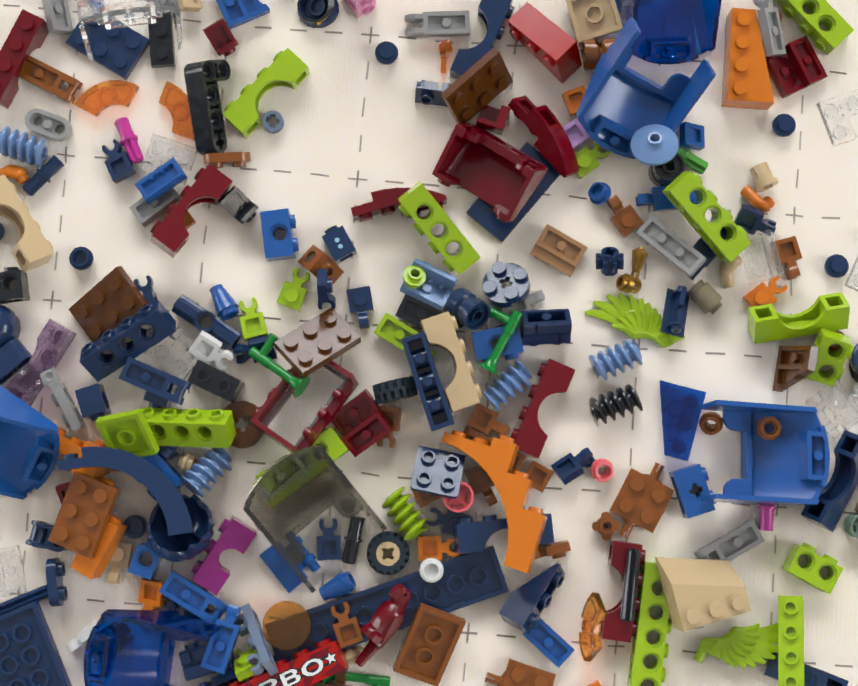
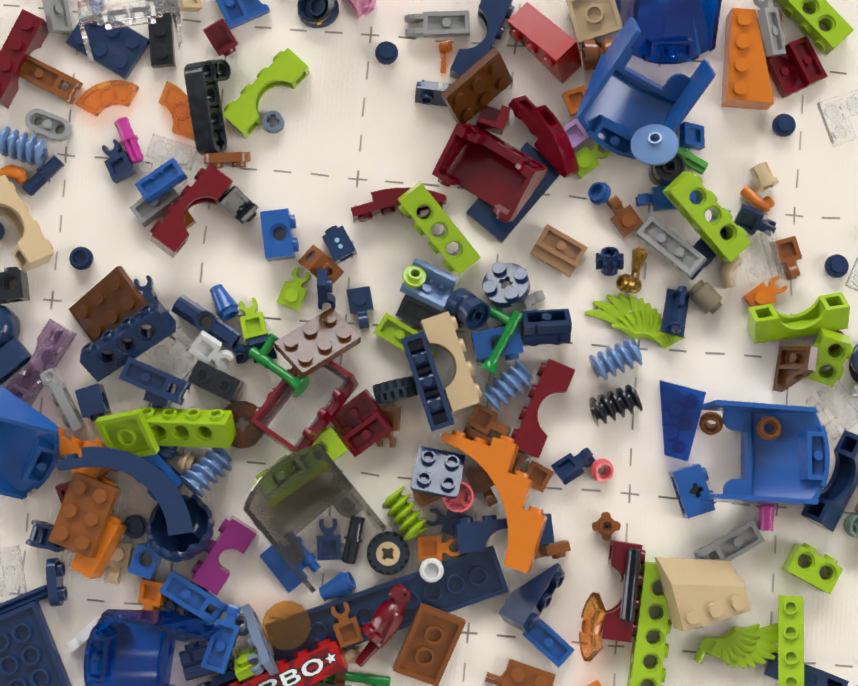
dark orange plate [609,462,675,539] -> none

